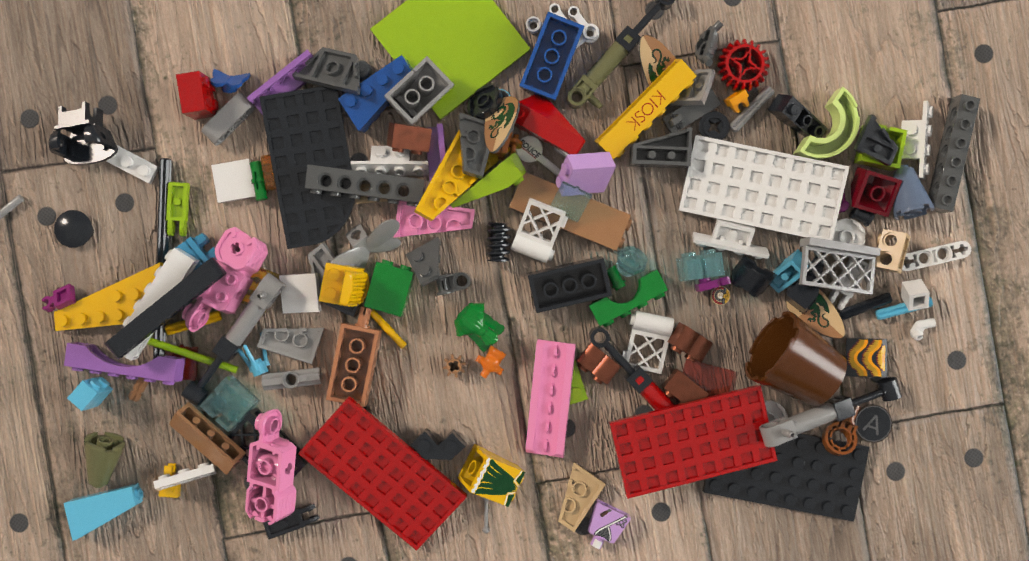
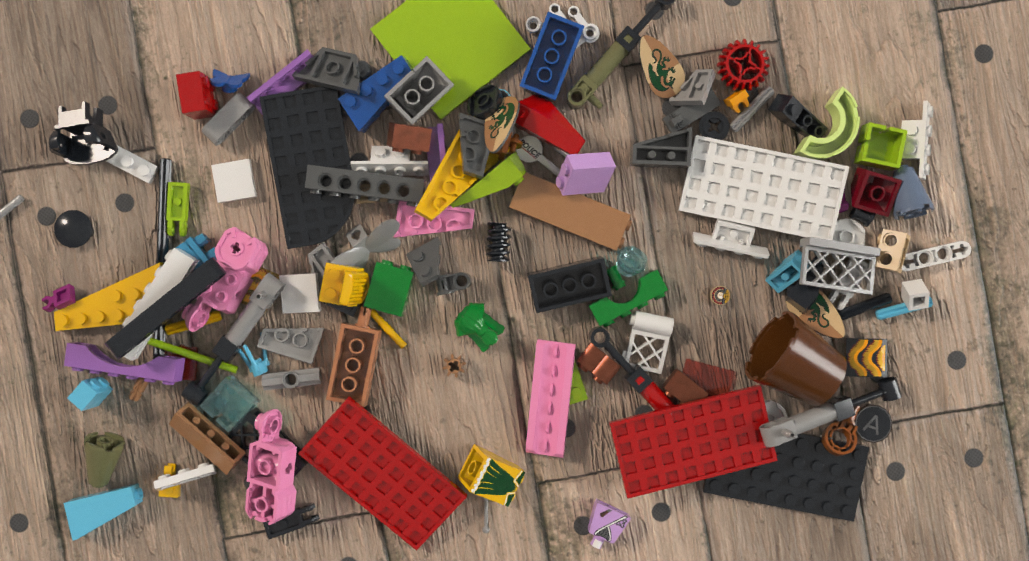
green pin [250,161,268,201] -> none
clear orange beam [261,154,276,191] -> none
black brick [411,428,466,460] -> none
orange piece [475,346,506,379] -> none
white piece [510,198,568,263] -> none
clear light blue piece [550,181,592,222] -> none
tan wing [558,462,606,532] -> none
yellow brick [594,59,696,159] -> none
copper brick [667,322,713,363] -> none
clear light blue piece [676,249,725,281] -> none
dark grey piece [695,20,724,66] -> none
magenta plate [695,276,731,292] -> none
black cylinder [732,256,777,297] -> none
black wing [854,114,899,166] -> none
white arm [910,318,936,341] -> none
dark grey brick [928,94,981,213] -> none

